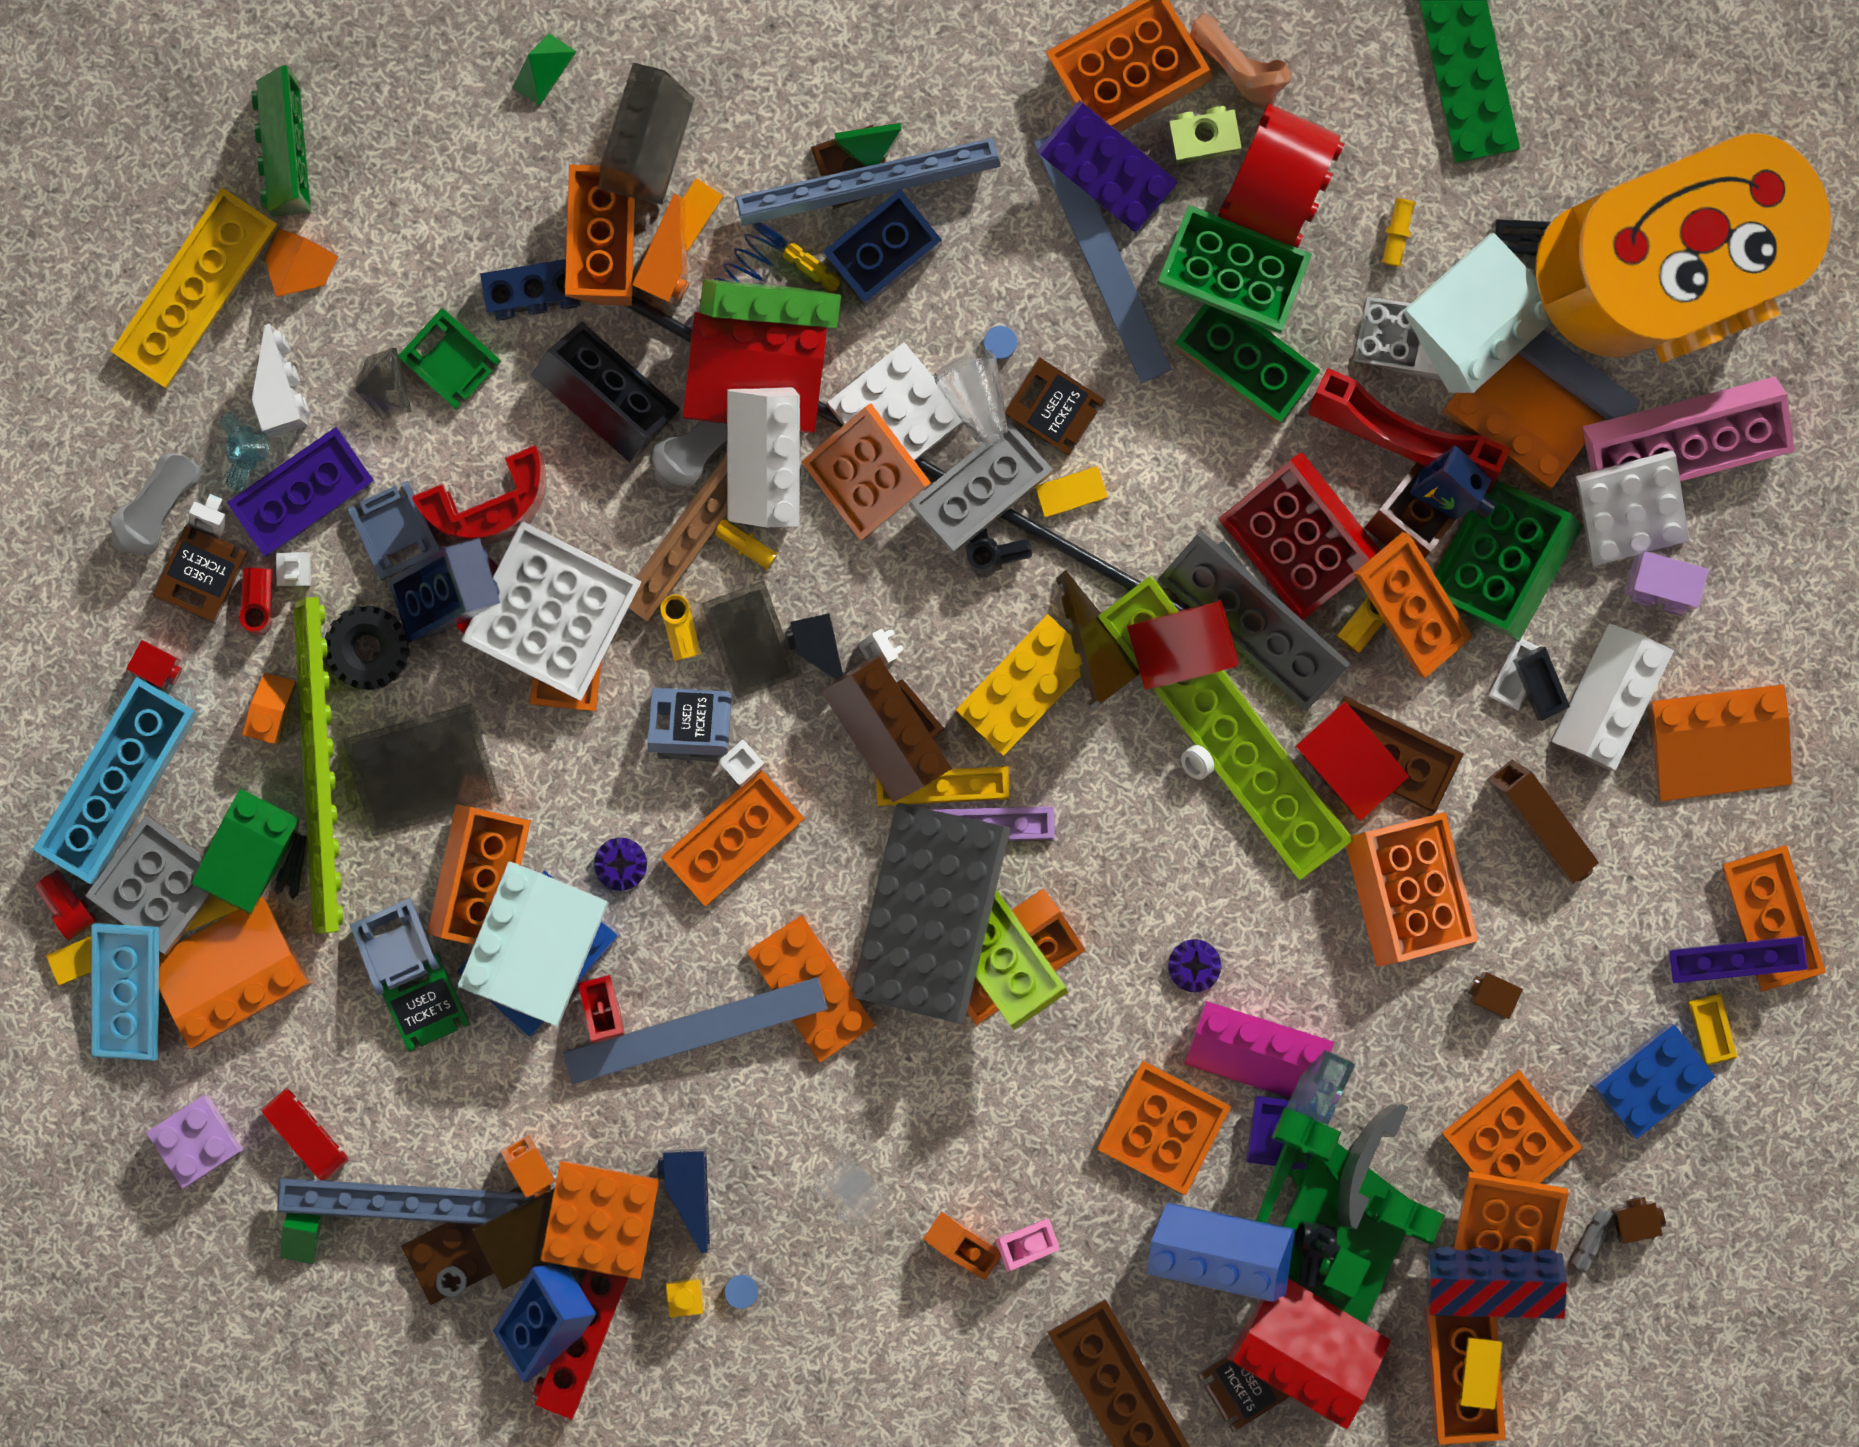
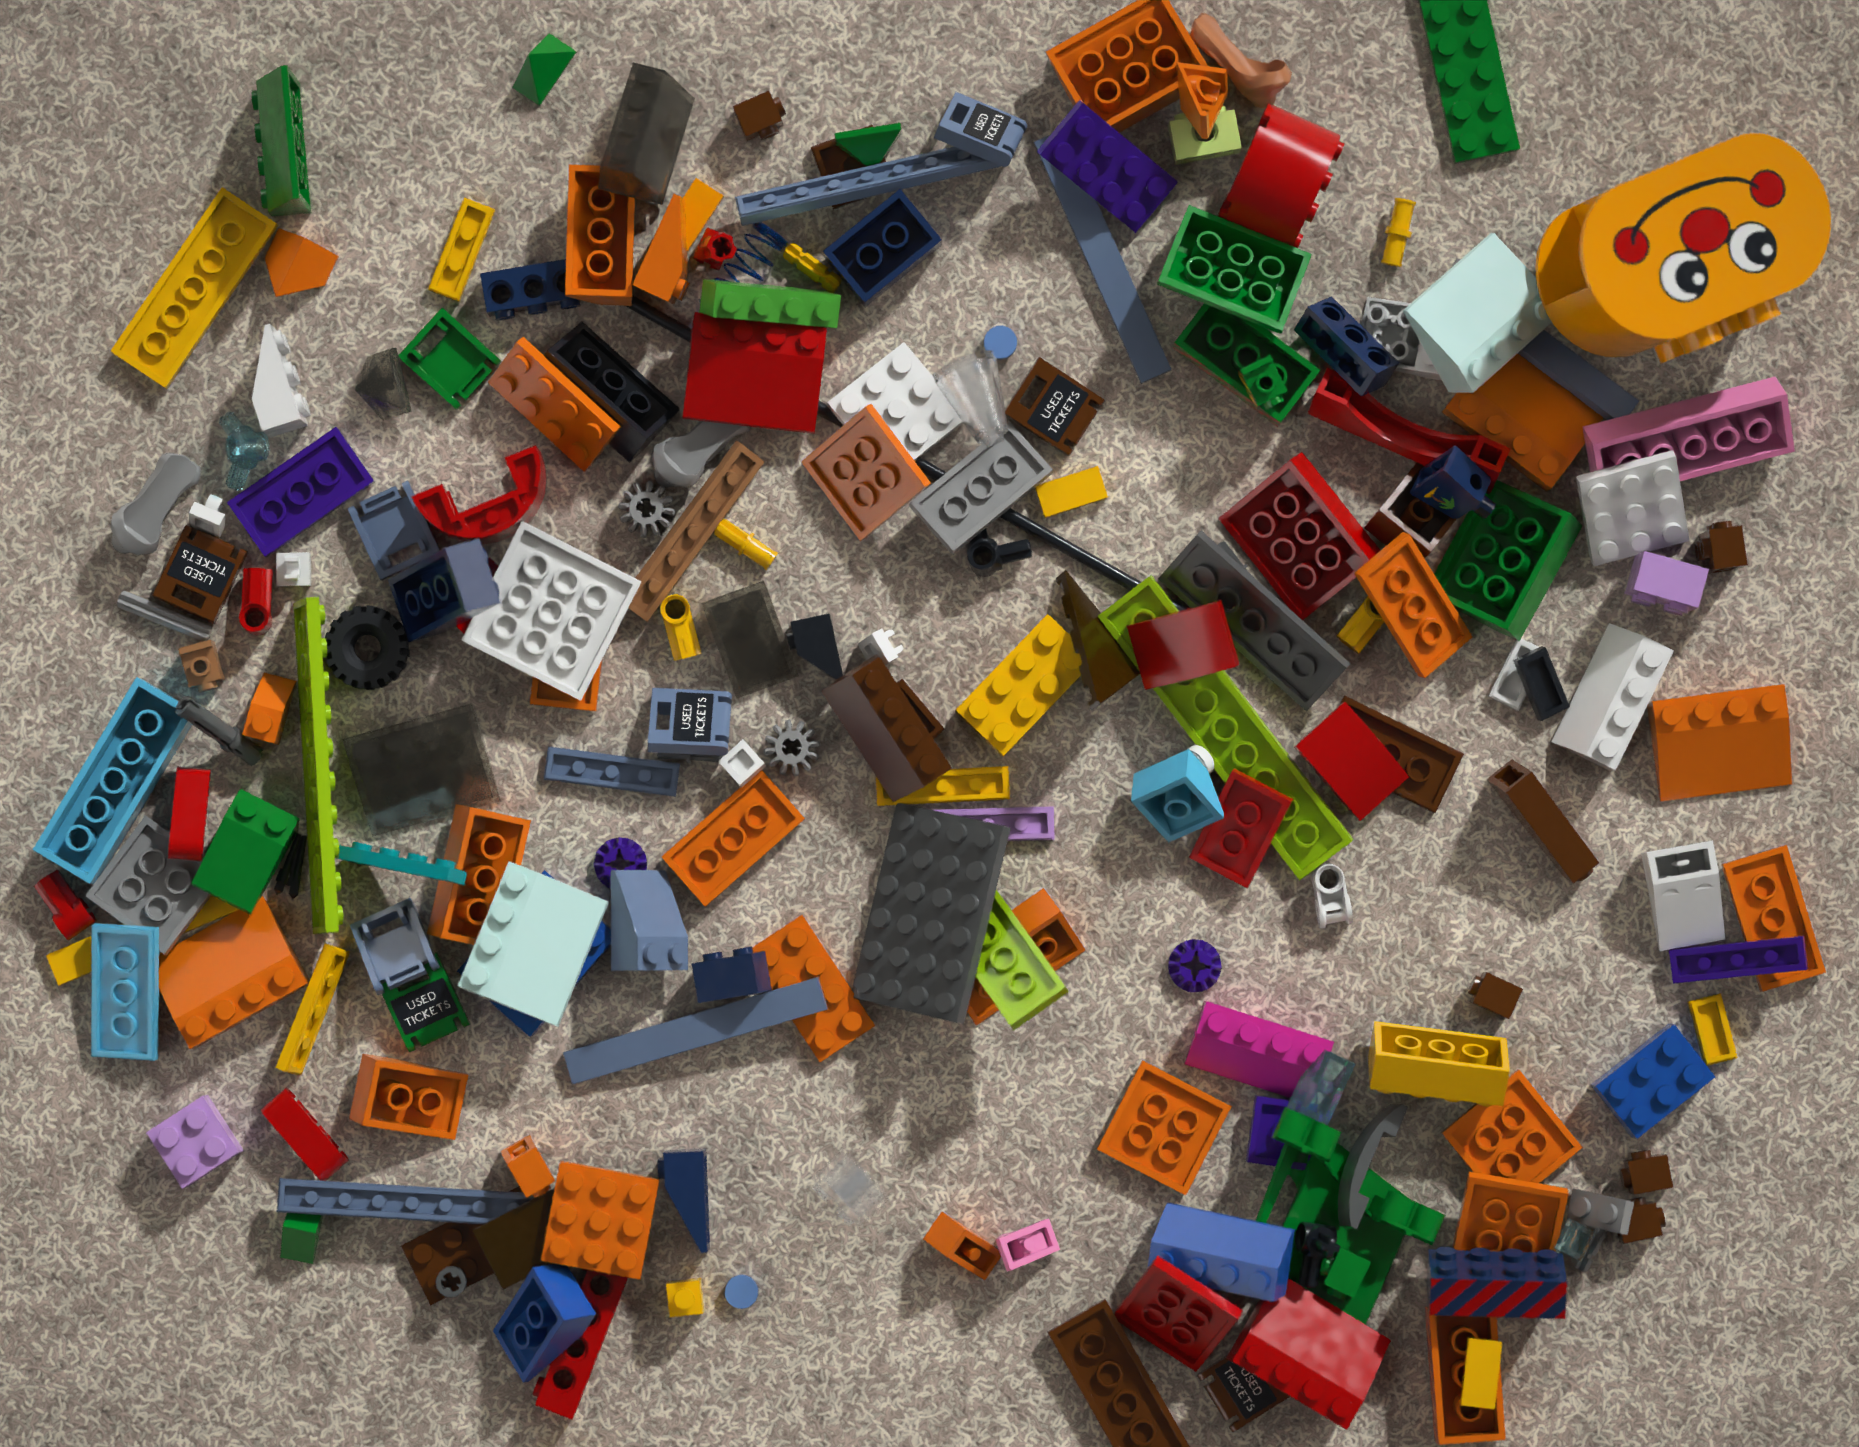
red brick [126,640,182,689] -> none
red slope [578,975,624,1044] -> none
white slope [727,387,800,528] -> none
orange slope [1346,812,1478,967] -> none
black tile [1495,219,1551,255] -> none
none -> light grey axle [117,591,212,642]
none -> red beam [168,766,211,862]
none -> dark grey pin [175,696,263,766]
none -> medium nougat brick [178,640,225,693]
none -> yellow tile [275,943,350,1076]
none -> teal plate [337,842,467,885]
none -> orange slope [349,1054,468,1140]
none -> yellow tile [428,197,496,303]
none -> orange plate [487,337,621,472]
none -> sand blue tile [544,747,680,797]
none -> sand blue slope [611,870,688,971]
none -> light grey gear [618,481,675,538]
none -> dark blue brick [691,946,772,1003]
none -> red piece [693,228,737,271]
none -> reddish brown brick [733,91,786,141]
none -> light grey gear [764,720,820,776]
none -> sand blue container [934,92,1027,167]
none -> red plate [1114,1255,1243,1372]
none -> medium azure slope [1131,749,1224,843]
none -> orange slope [1177,62,1228,139]
none -> red plate [1189,768,1293,889]
none -> green brick [1238,355,1288,410]
none -> dark blue brick [1294,296,1399,397]
none -> white piece [1312,863,1353,929]
none -> yellow brick [1368,1021,1510,1107]
none -> clear light blue tile [1554,1218,1595,1262]
none -> light grey plate [1566,1188,1634,1235]
none -> reddish brown brick [1620,1150,1674,1195]
none -> white slope [1641,841,1725,951]
none -> reddish brown brick [1694,521,1748,574]

